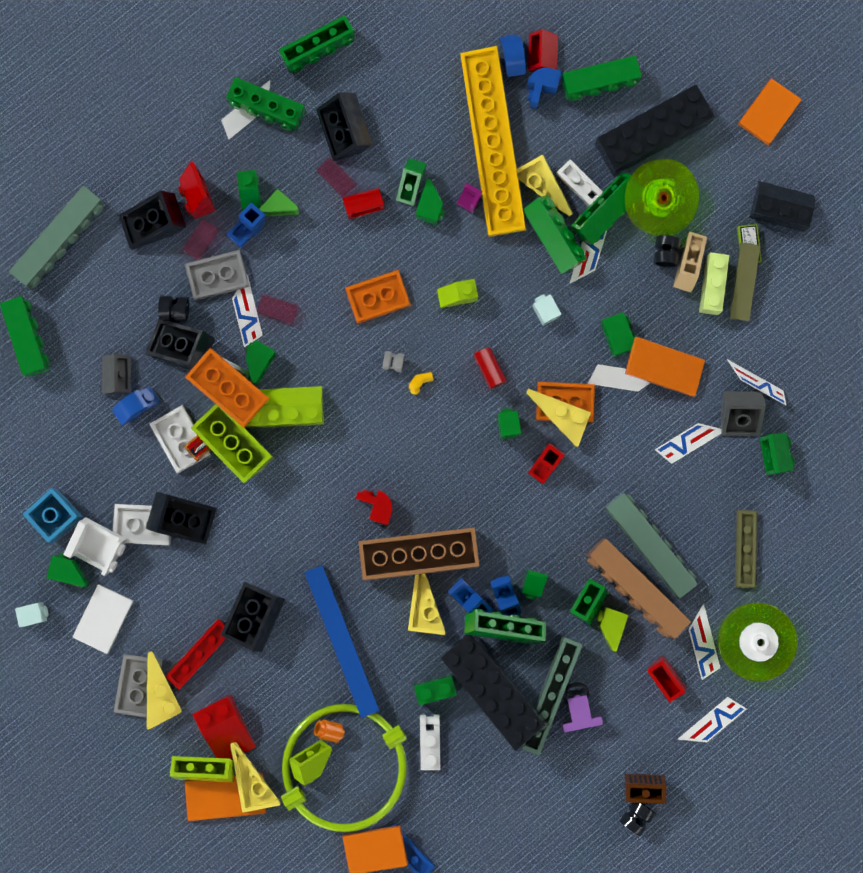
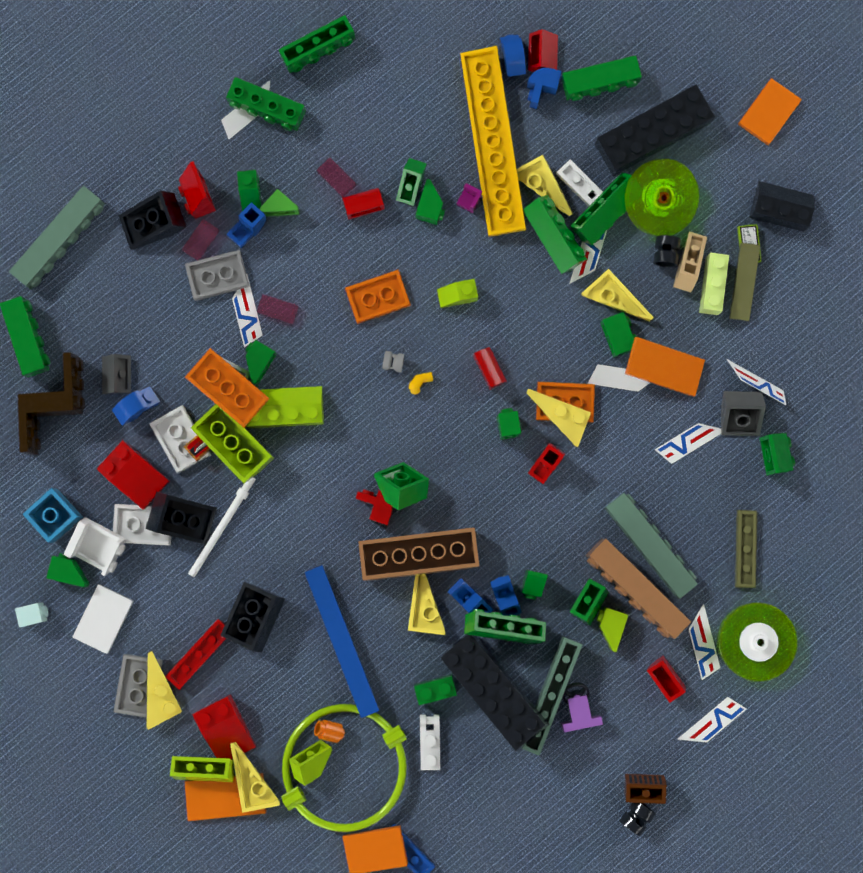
black slope [145,320,215,370] -> none
black wheel [158,295,190,322] -> none
black slope [316,92,373,161] -> none
light aqua brick [532,294,561,326] -> none
none -> dark brown bracket [18,352,85,455]
none -> red slope [97,440,170,510]
none -> white bar [188,477,256,577]
none -> green slope [374,462,429,510]
none -> light yellow wing [581,269,654,322]

